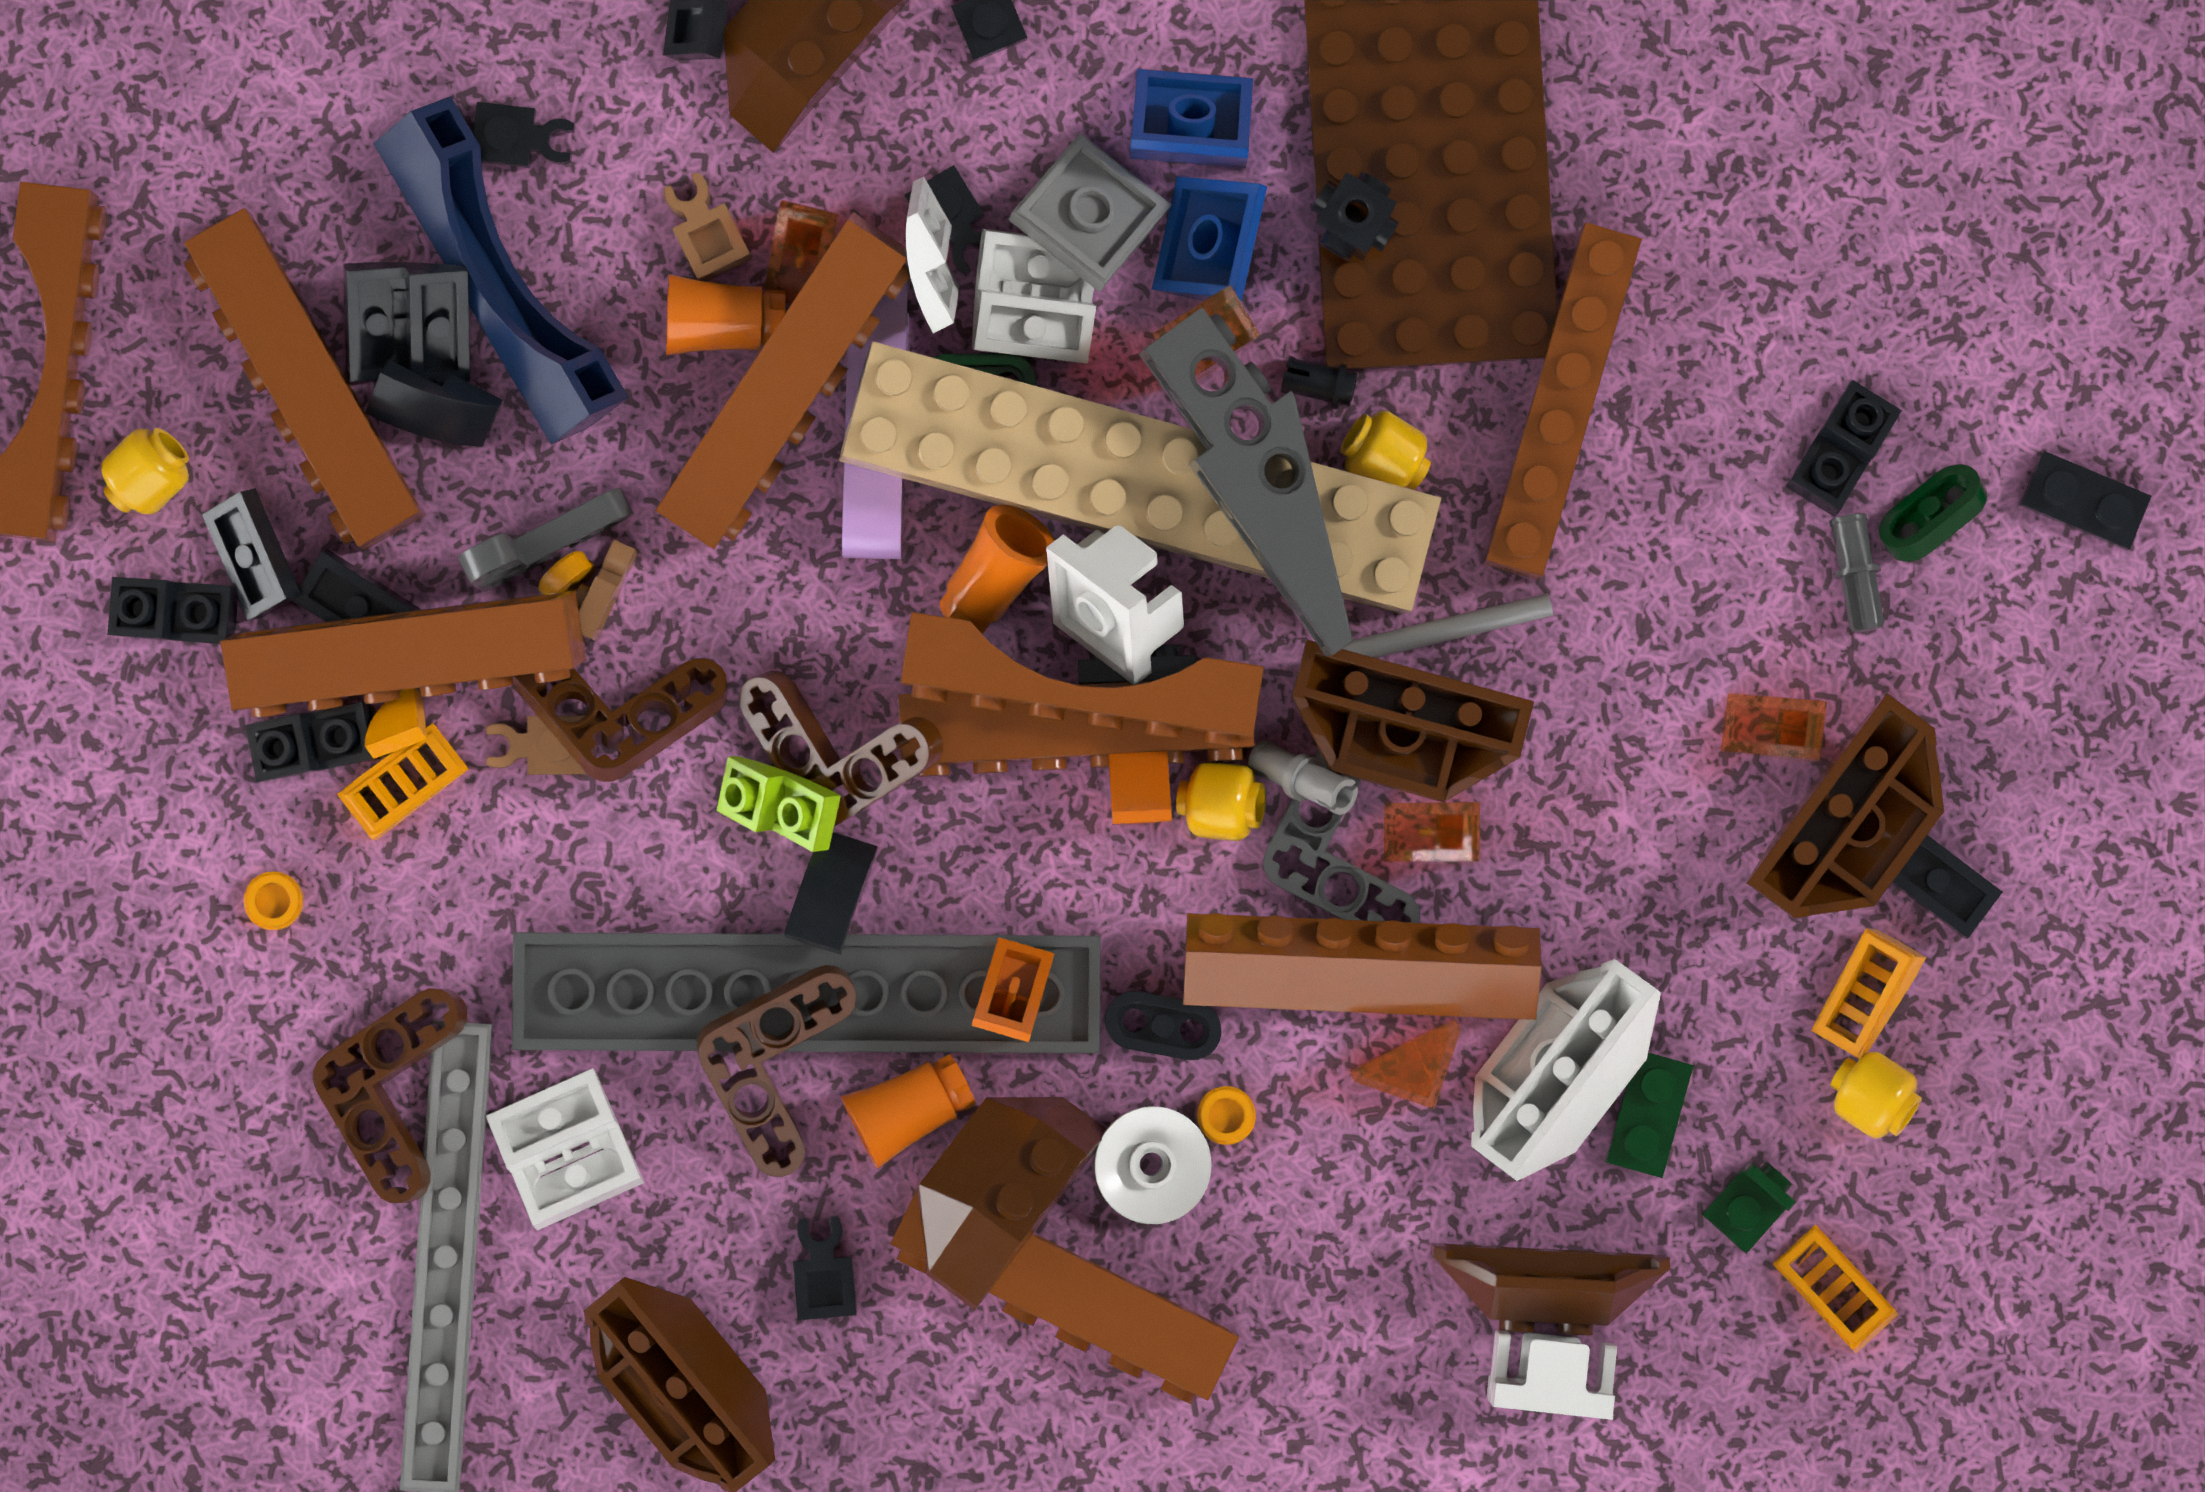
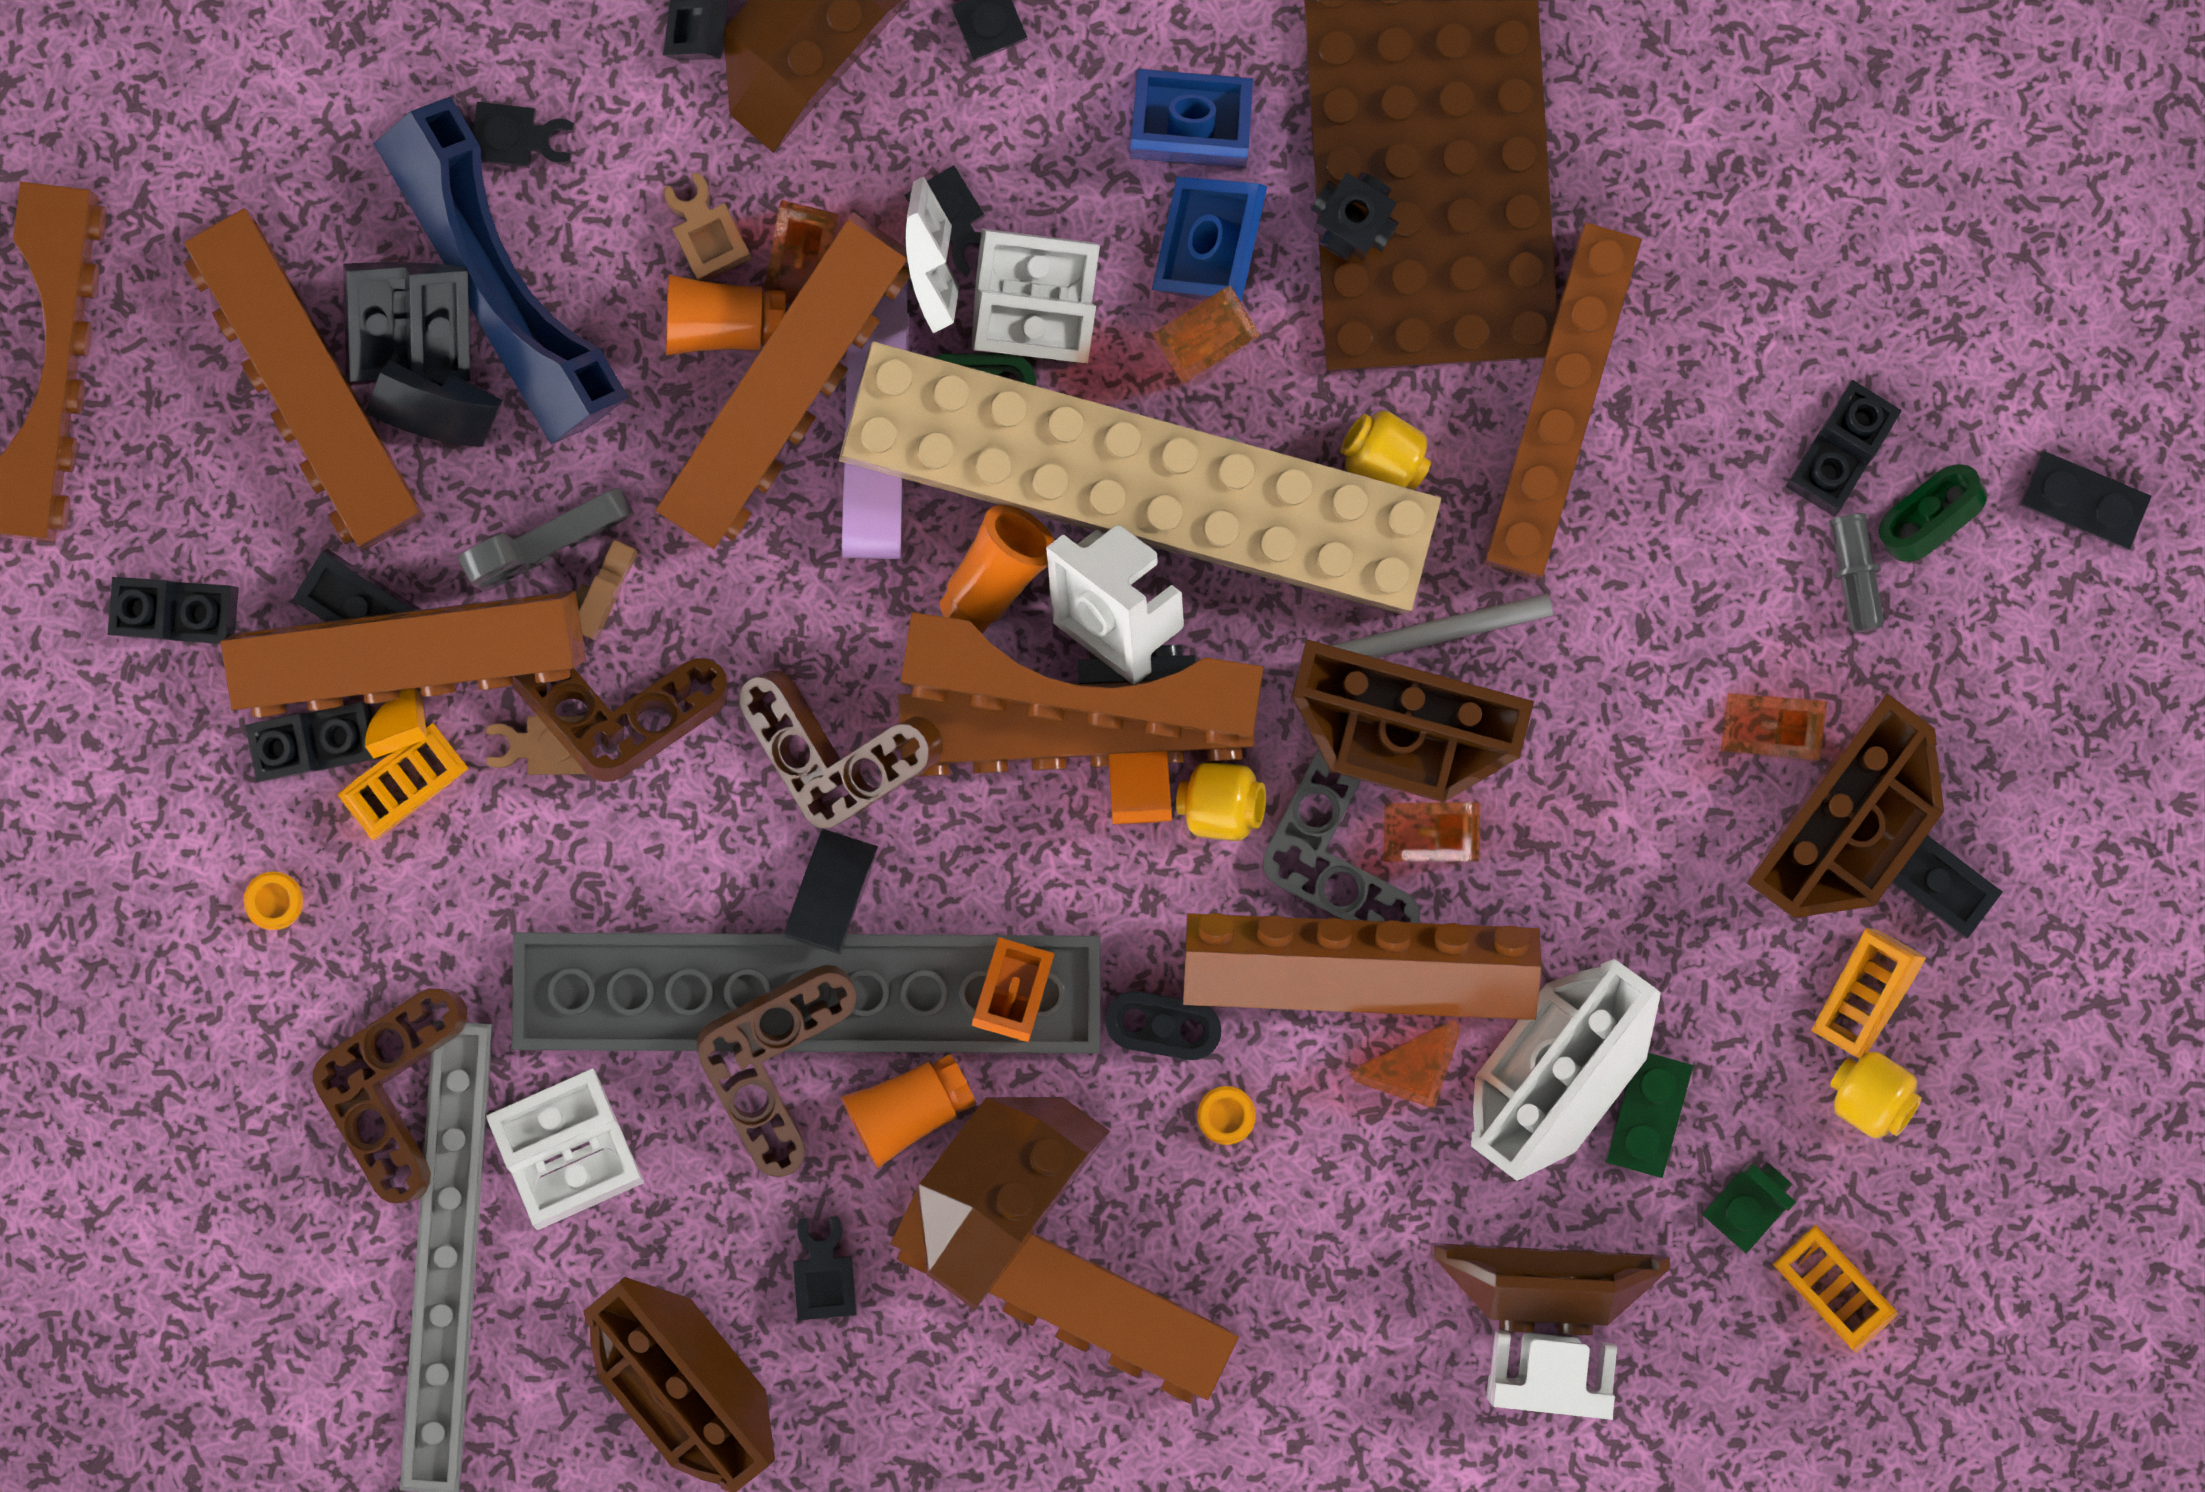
yellow head [101,428,189,515] -> none
black plate [202,488,301,621] -> none
light orange tile [538,551,597,594] -> none
lime slope [716,756,841,852] -> none
light grey tile [1008,133,1171,292] -> none
white dish [1094,1106,1212,1224] -> none
dark grey brick [1139,307,1353,657] -> none
light grey pin [1248,740,1358,815] -> none
black pin [1281,356,1358,410] -> none

